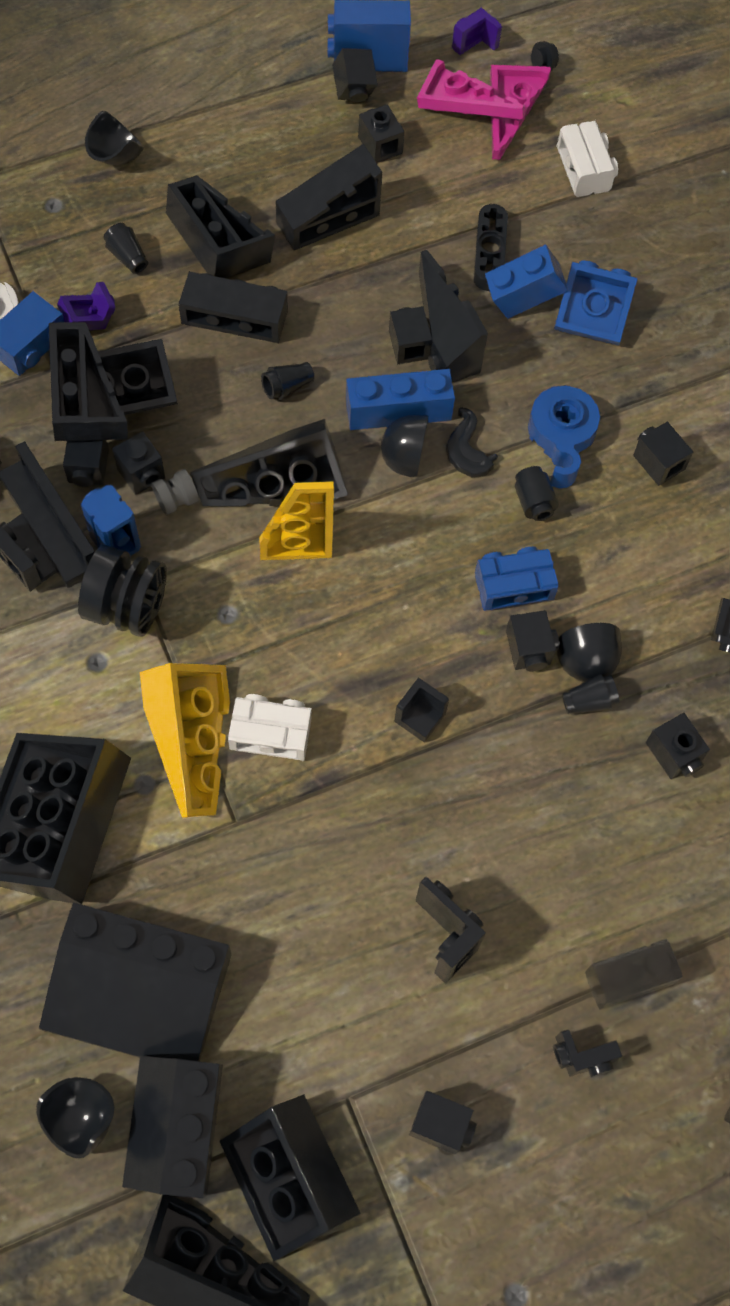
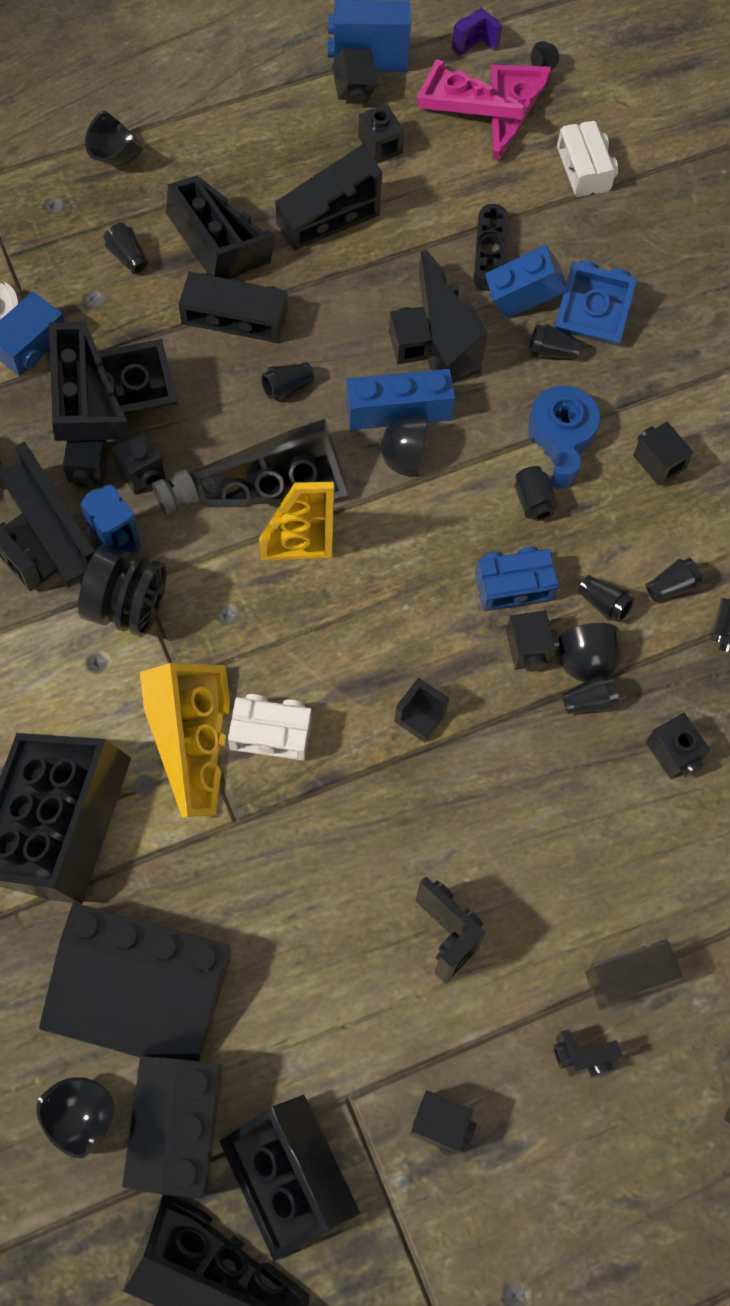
dark purple bracket [57,282,115,330] -> none
black piece [446,407,498,478] -> none
none -> black cone [529,323,582,360]
none -> black cone [578,575,634,622]
none -> black cone [645,557,703,603]

